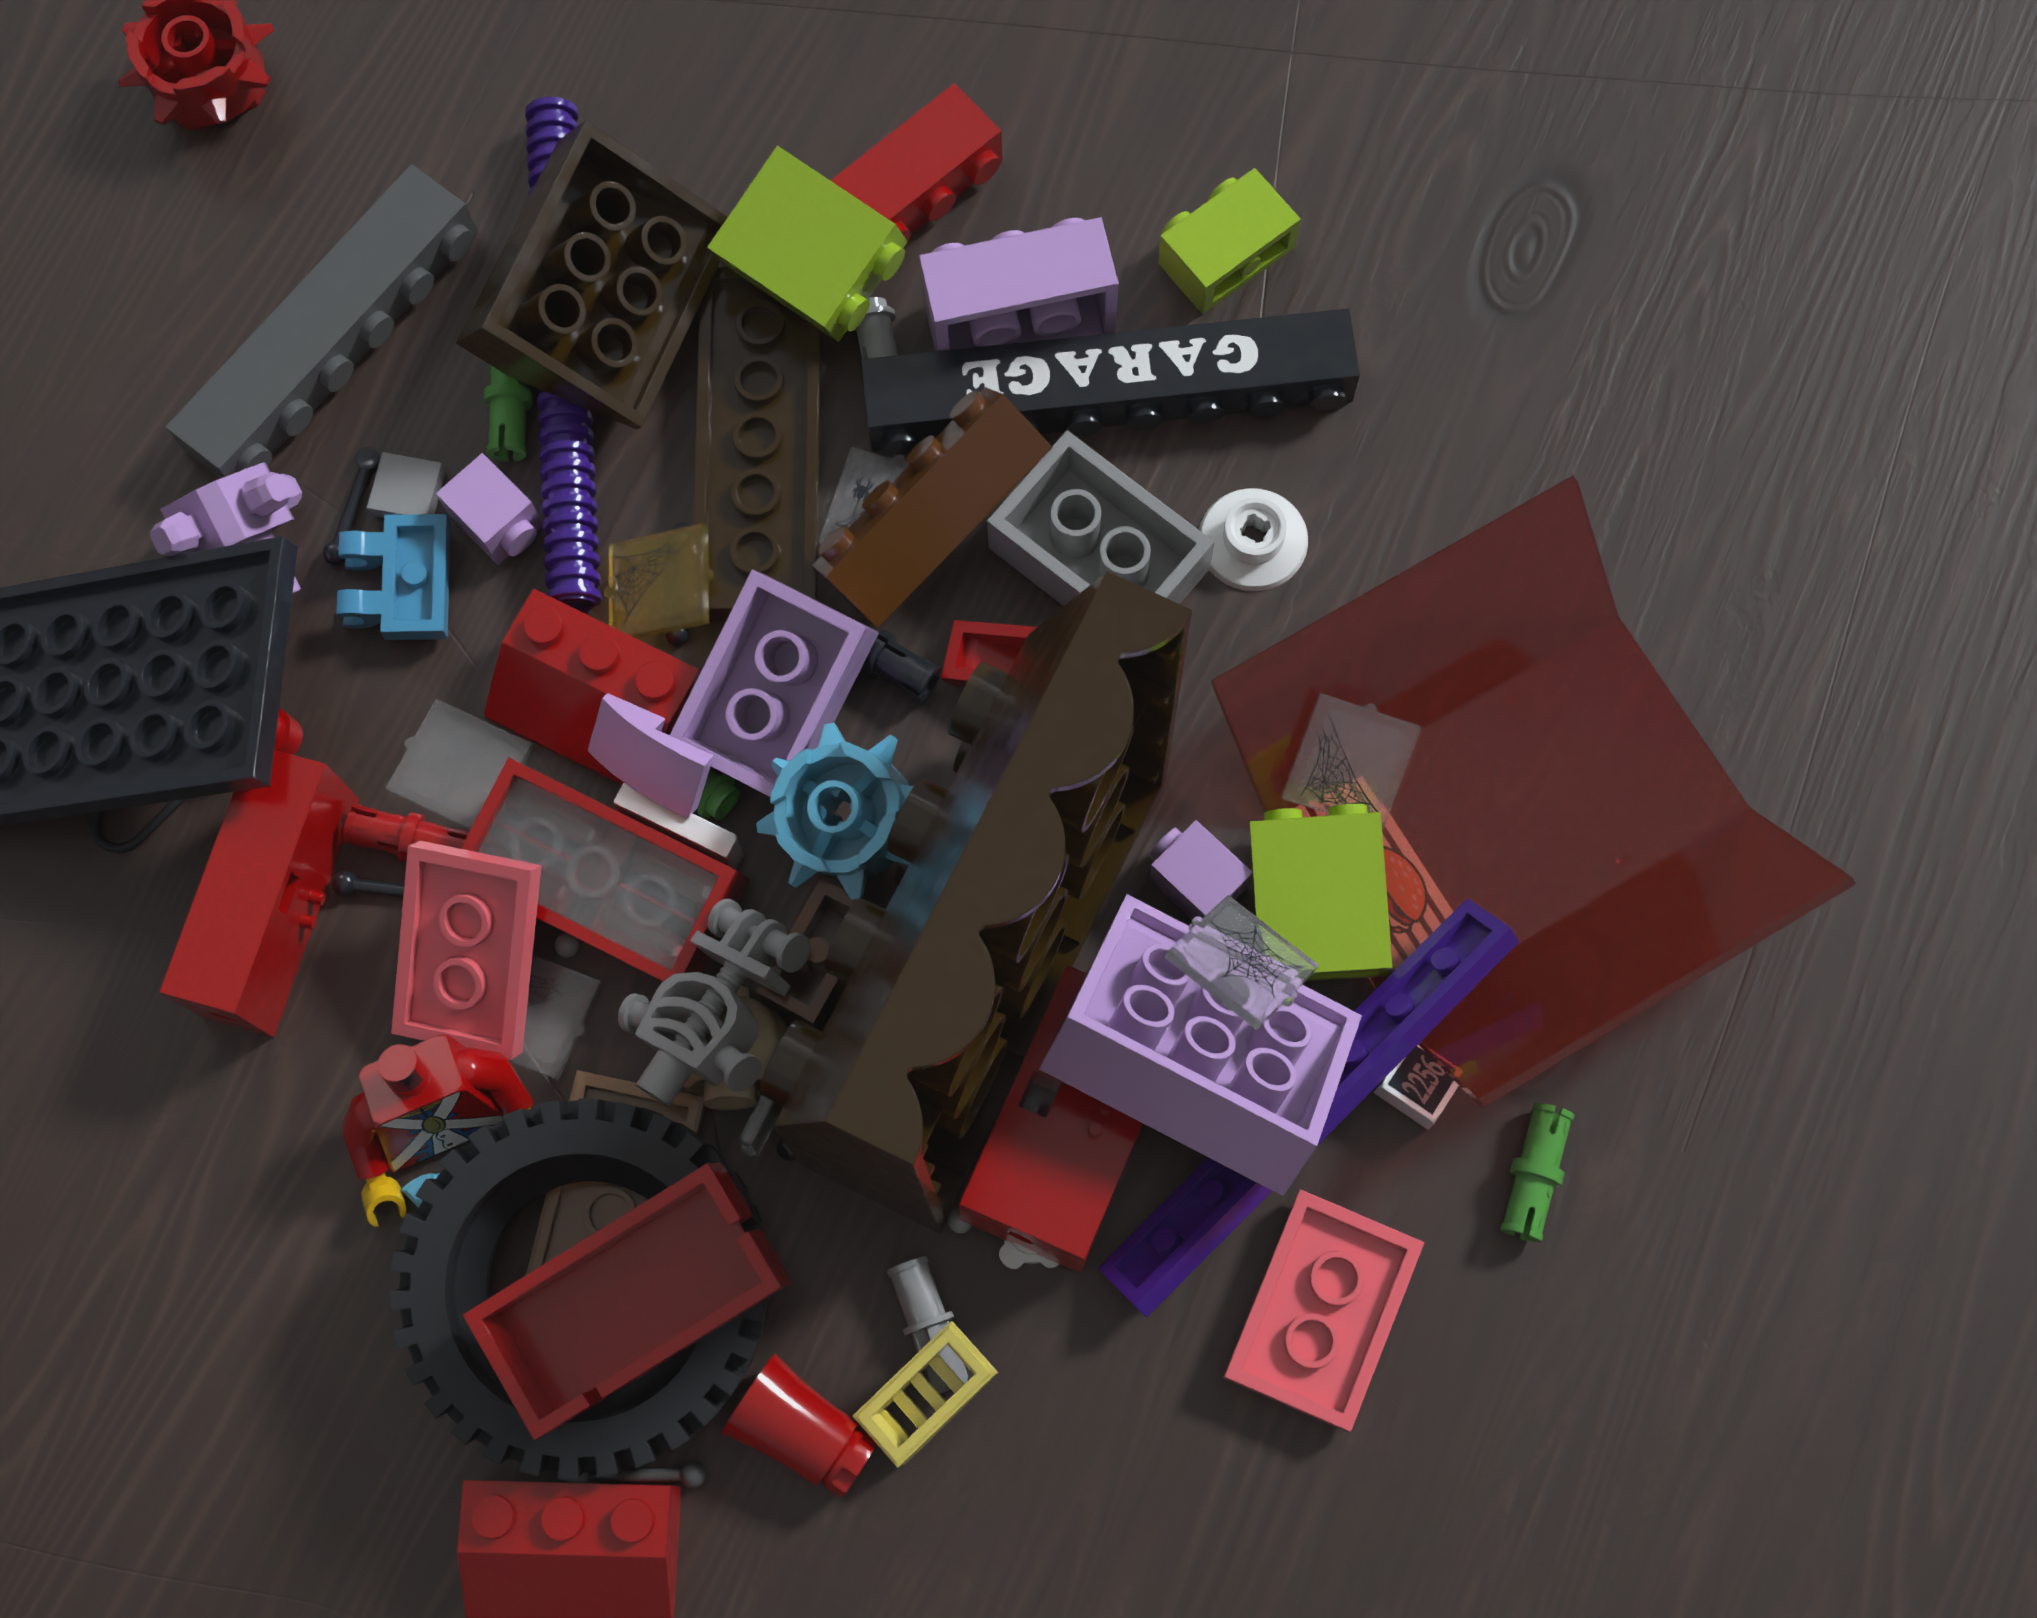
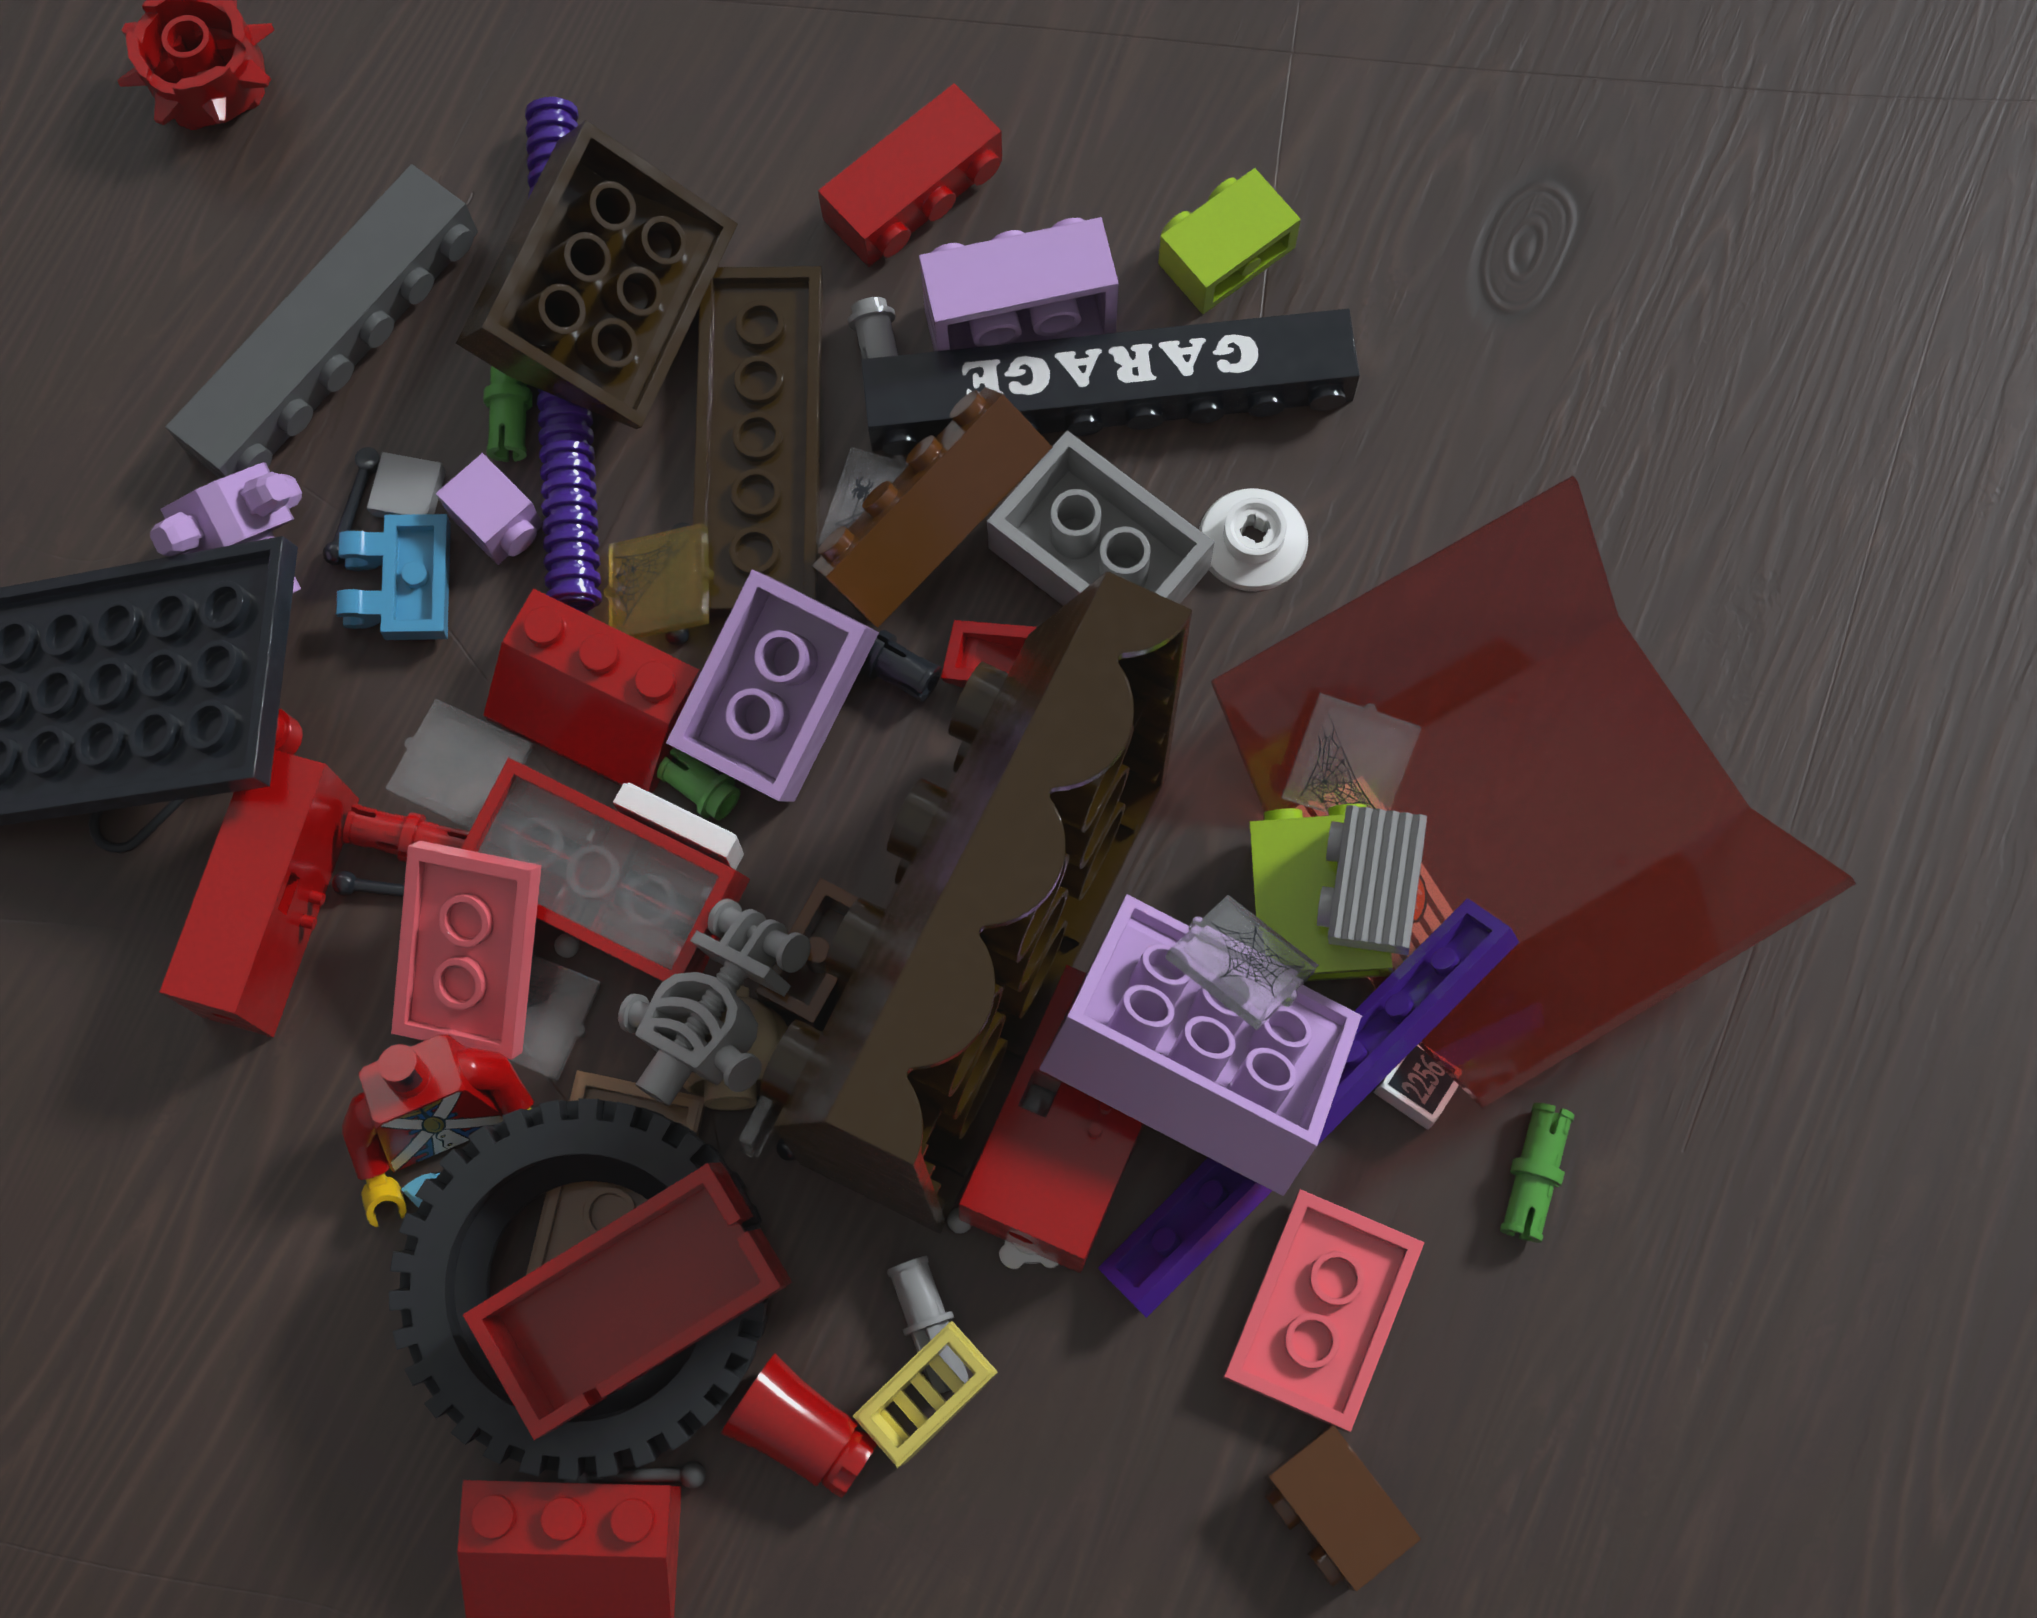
lavender slope [588,693,714,818] -> none
lime brick [707,145,908,342] -> none
medium azure brick [756,723,914,900] -> none
lavender brick [1149,820,1253,932] -> none
none -> reddish brown brick [1265,1425,1421,1592]
none -> light grey brick [1317,805,1427,955]

